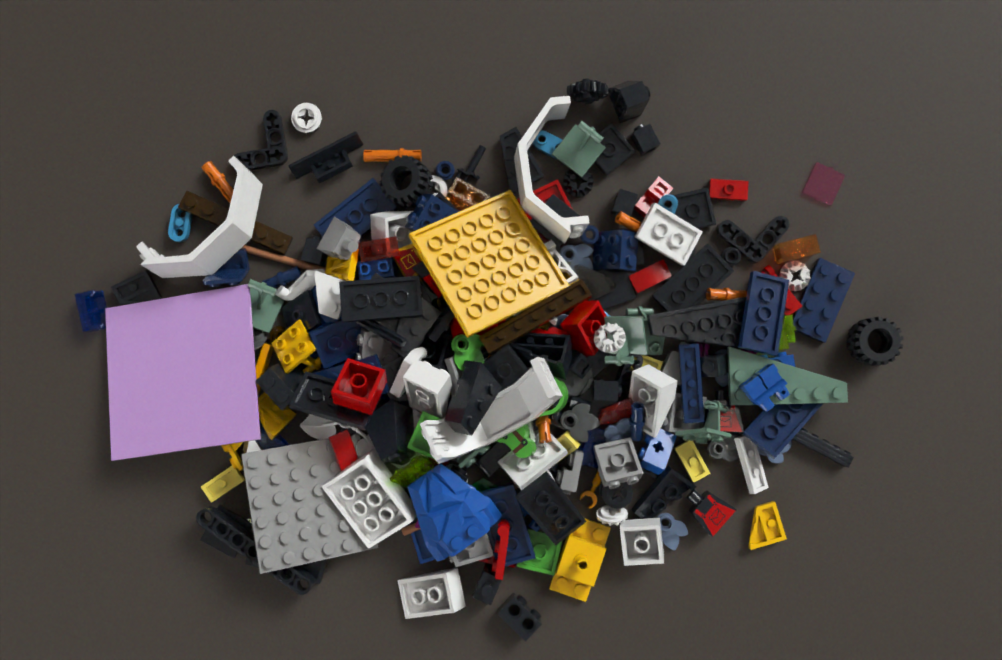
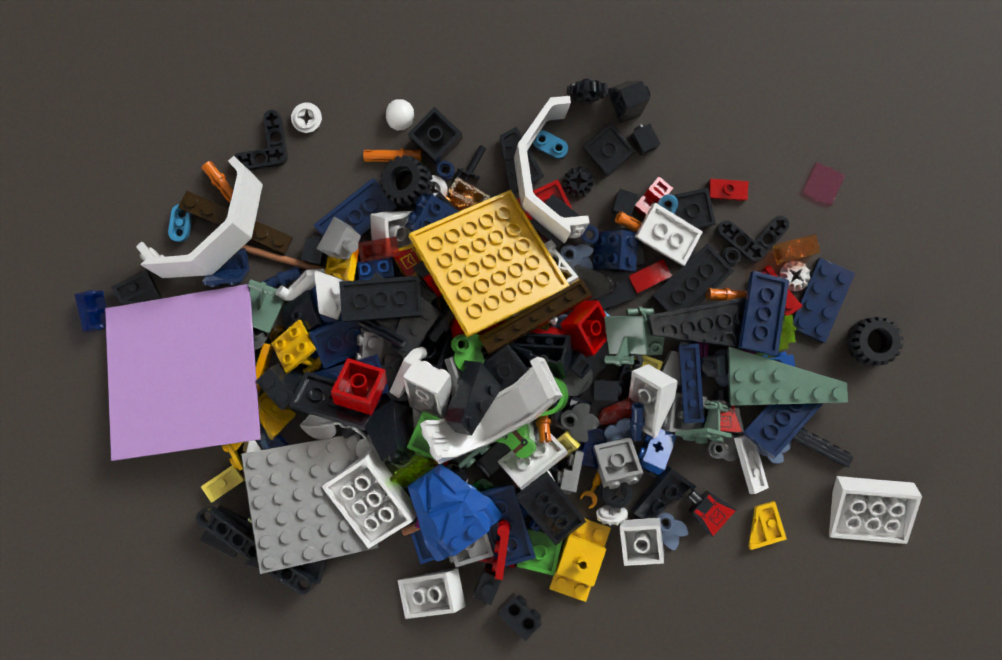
black bracket [289,131,363,184] -> none
red slope [328,429,358,471] -> none
sand green plate [552,121,606,178] -> none
white gear [594,322,626,353] -> none
light yellow plate [674,441,711,483] -> none
blue hips [739,364,790,412] -> none
none -> white hair [386,99,414,131]
none -> black brick [408,106,463,165]
none -> white slope [829,476,922,544]

